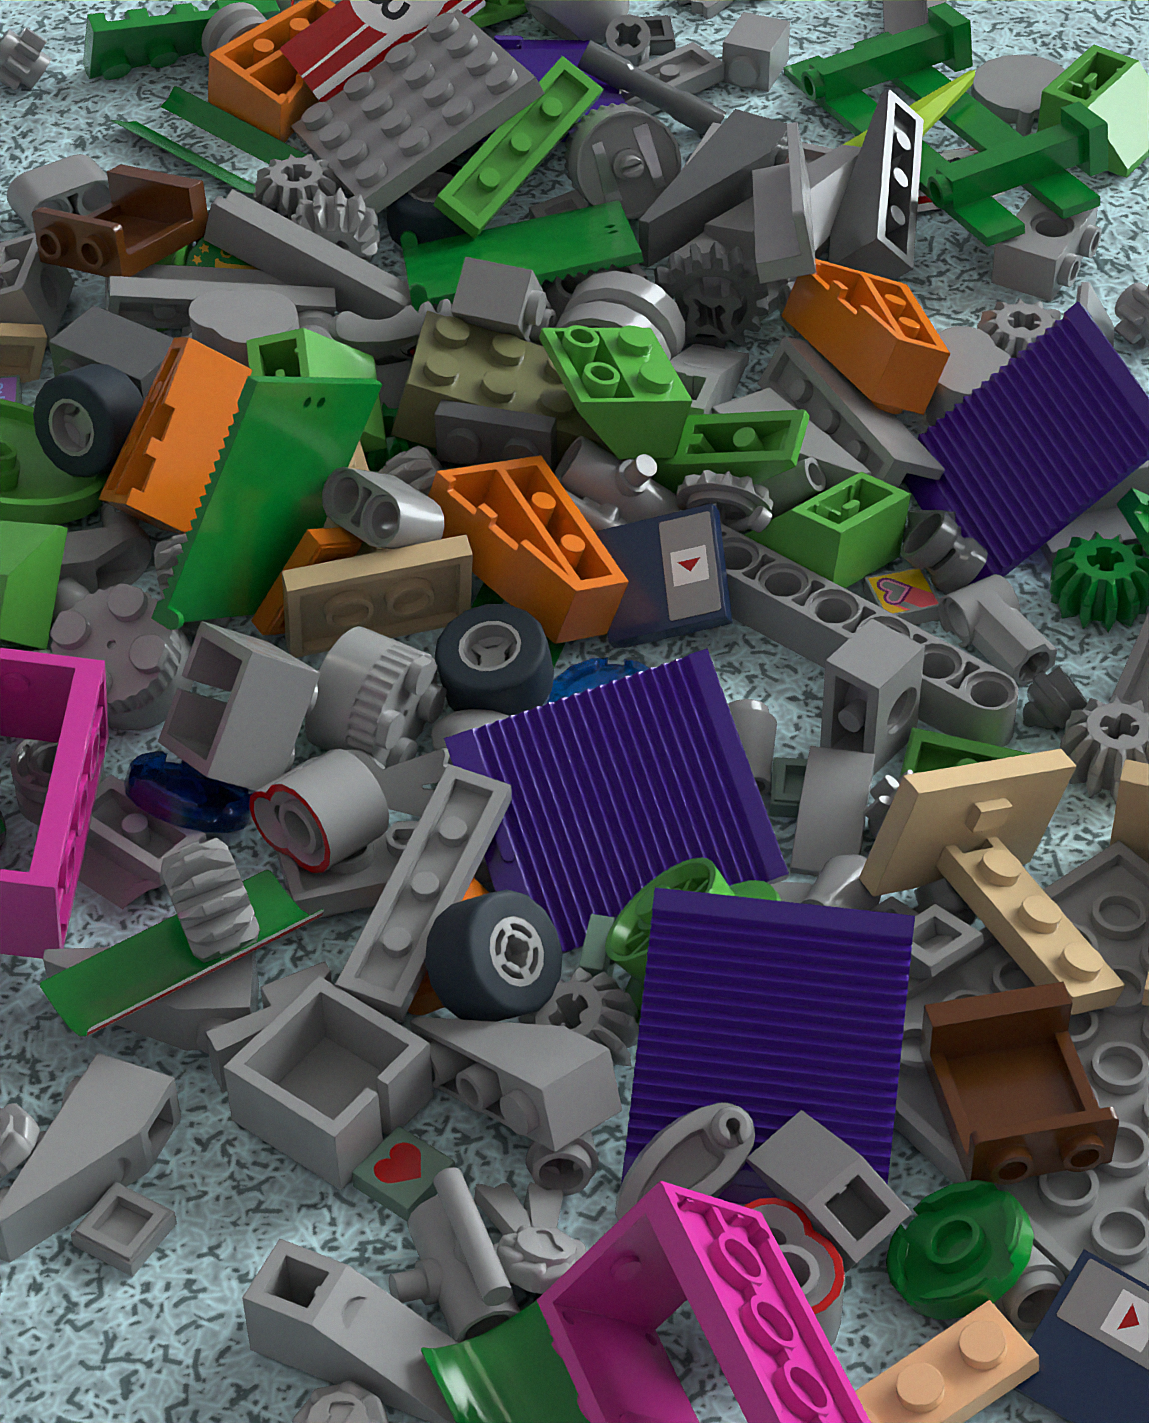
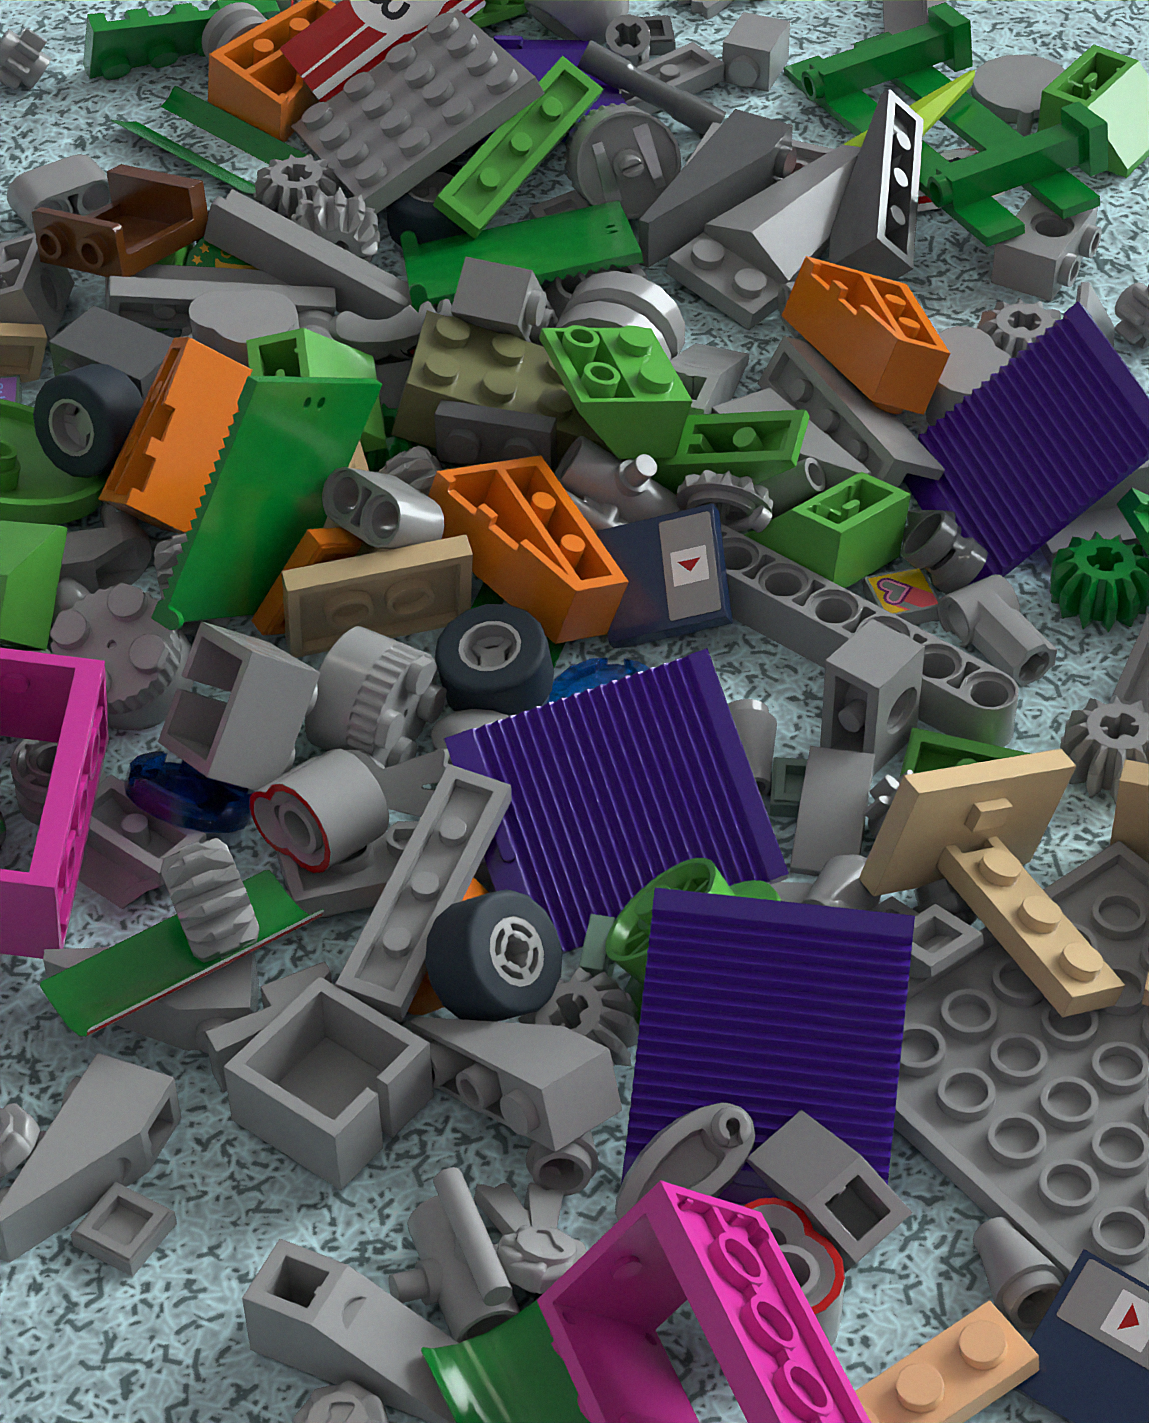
sand green tile [352,1126,455,1222] -> none
dark grey gear [654,242,769,349] -> none
light grey panel [752,122,816,284] -> none
green tile [886,1180,1034,1320] -> none
reddish brown panel [919,981,1119,1185] -> none
dark grey plate [1023,666,1088,729] -> none

